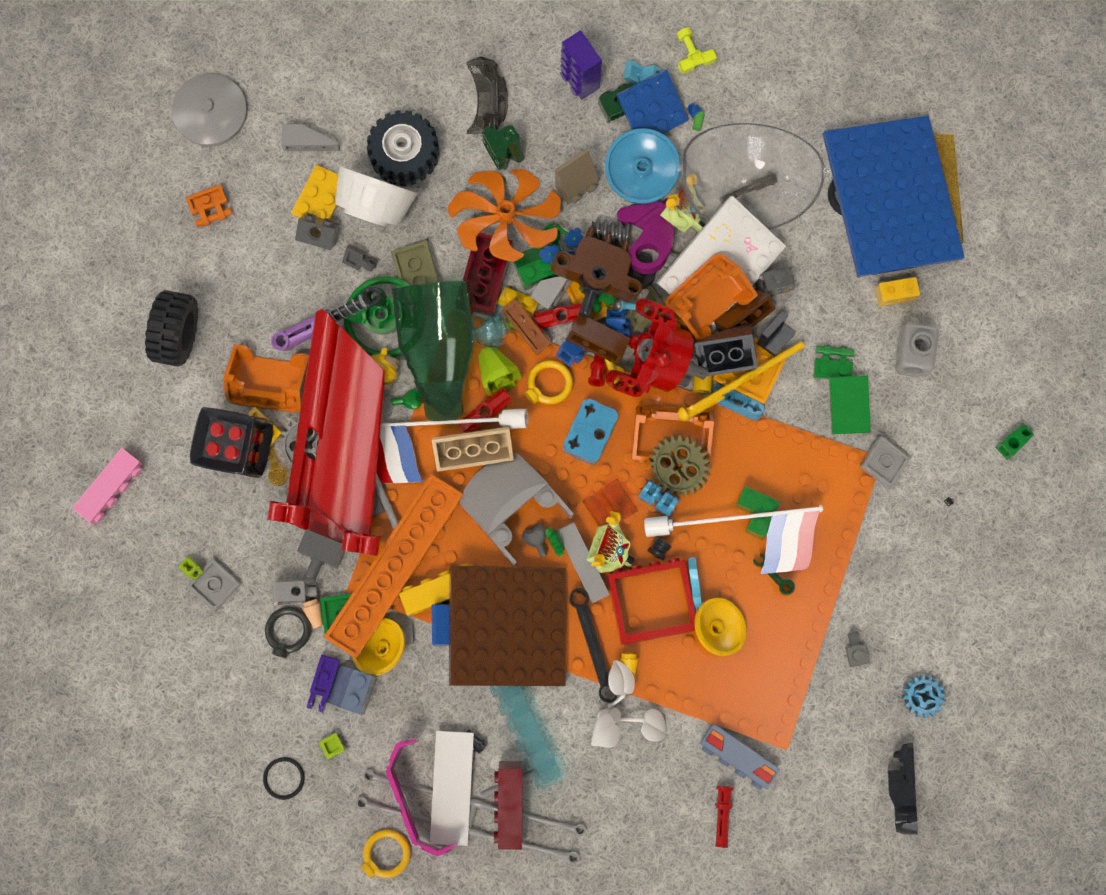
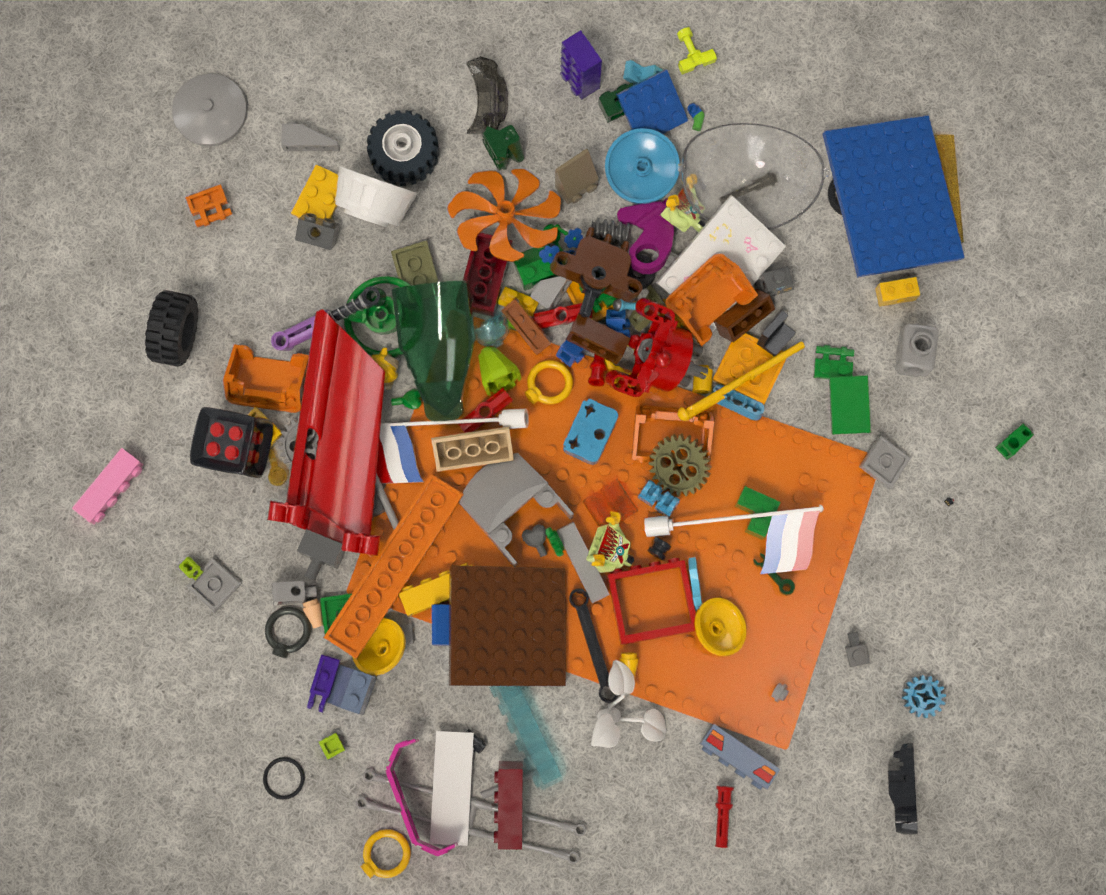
dark grey plate [342,244,378,272] -> none
slope [694,324,758,376] -> none
none -> light grey plate [771,683,789,702]

